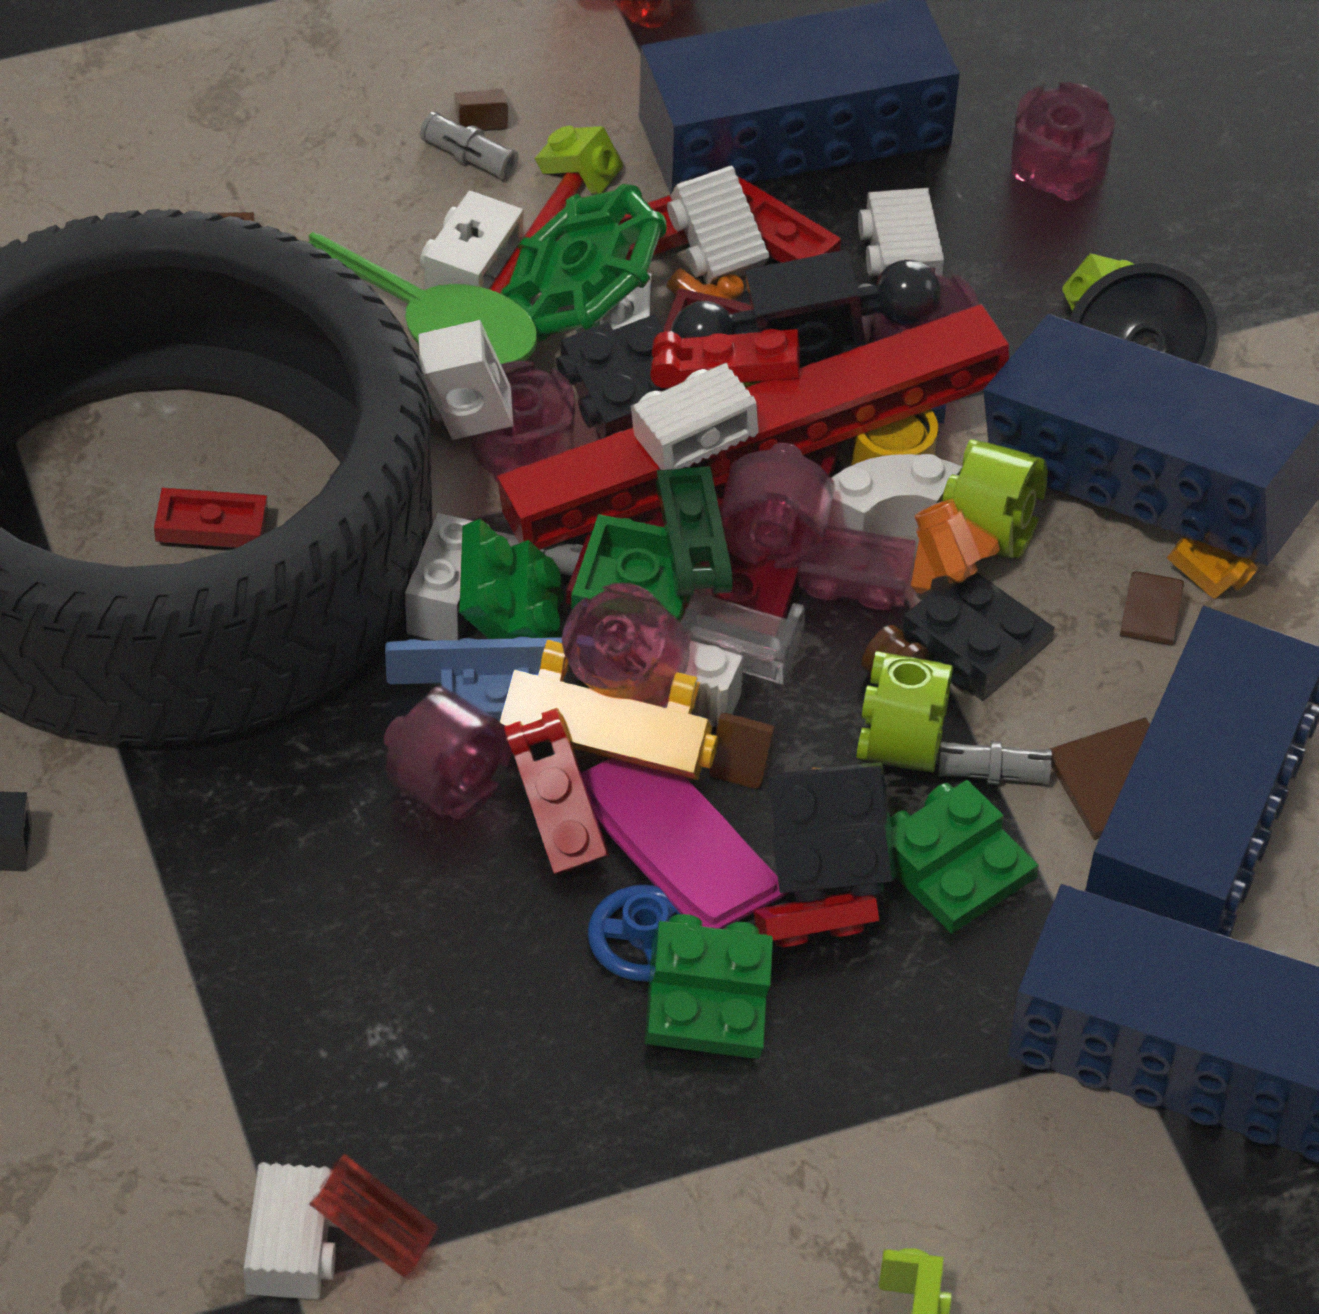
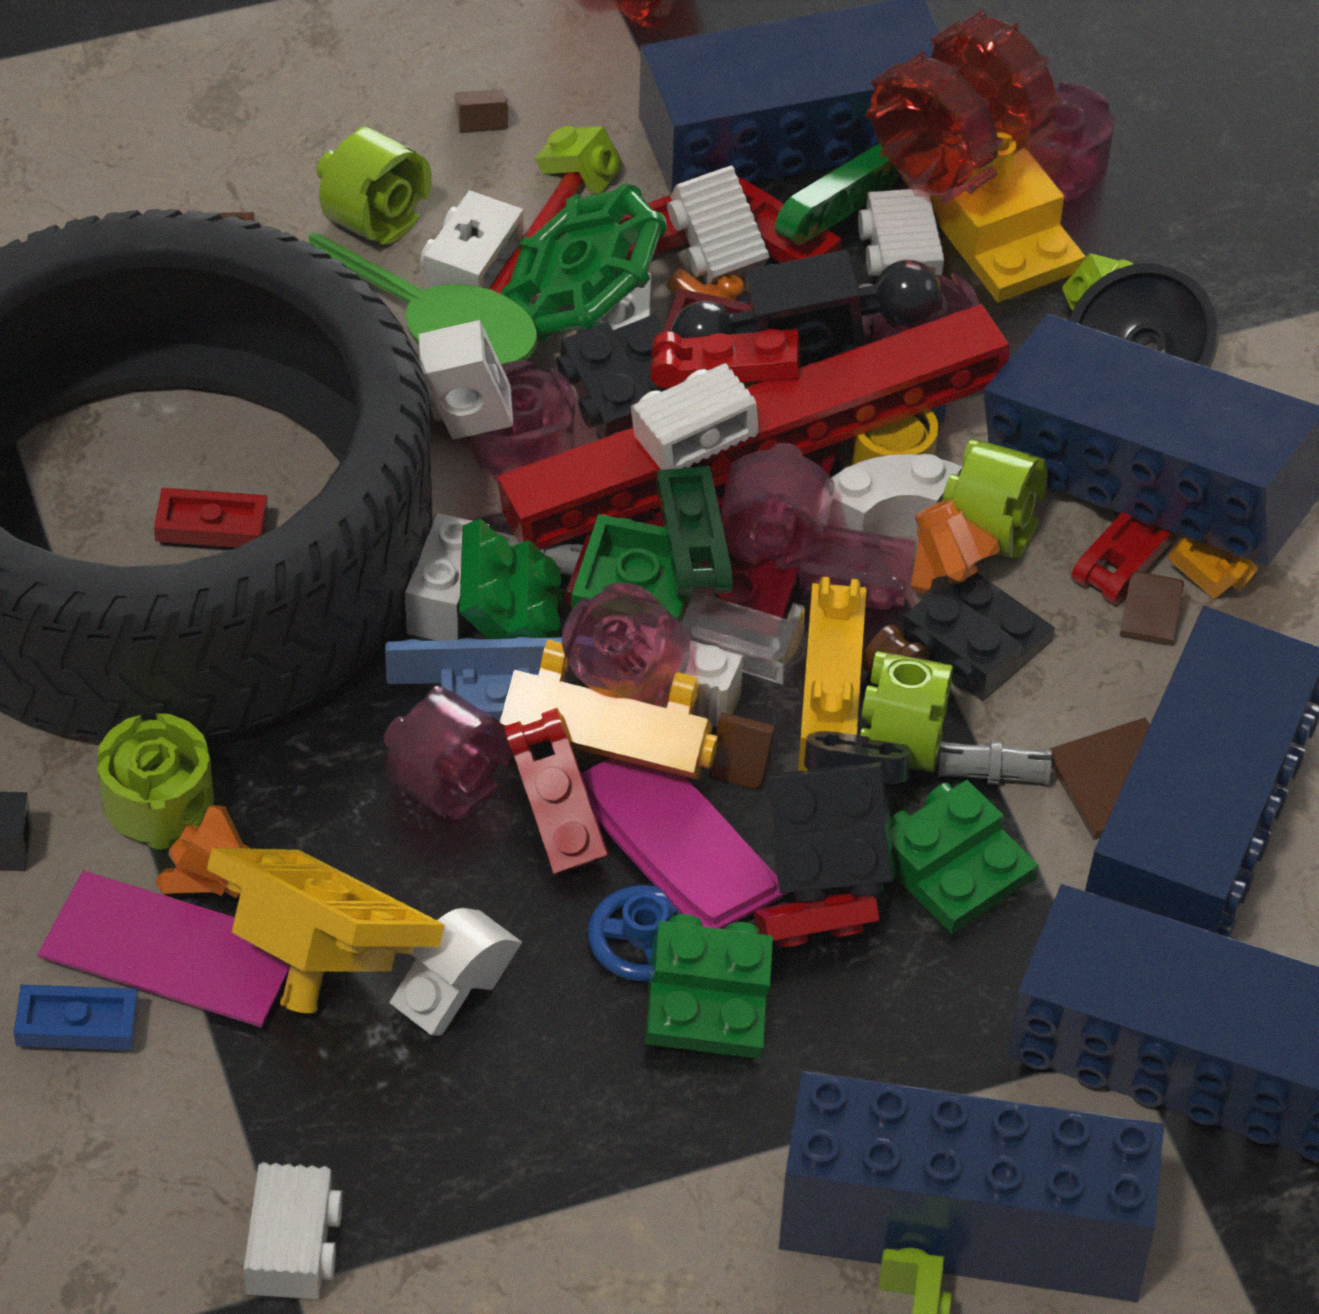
clear red tile [309,1154,439,1278] -> none
light grey pin [420,111,519,180] -> none
none -> blue plate [14,985,139,1050]
none -> dark pink piece [38,870,290,1028]
none -> lime brick [97,713,214,849]
none -> orange rock [156,805,250,899]
none -> yellow brick [207,848,445,1013]
none -> lime brick [317,126,432,244]
none -> white brick [389,908,522,1036]
none -> green beam [774,144,904,246]
none -> dark blue brick [778,1071,1165,1303]
none -> yellow brick [798,577,866,771]
none -> black beam [804,731,912,785]
none -> clear red piece [865,9,1062,204]
none -> yellow brick [900,130,1086,303]
none -> red plate [1071,512,1179,606]

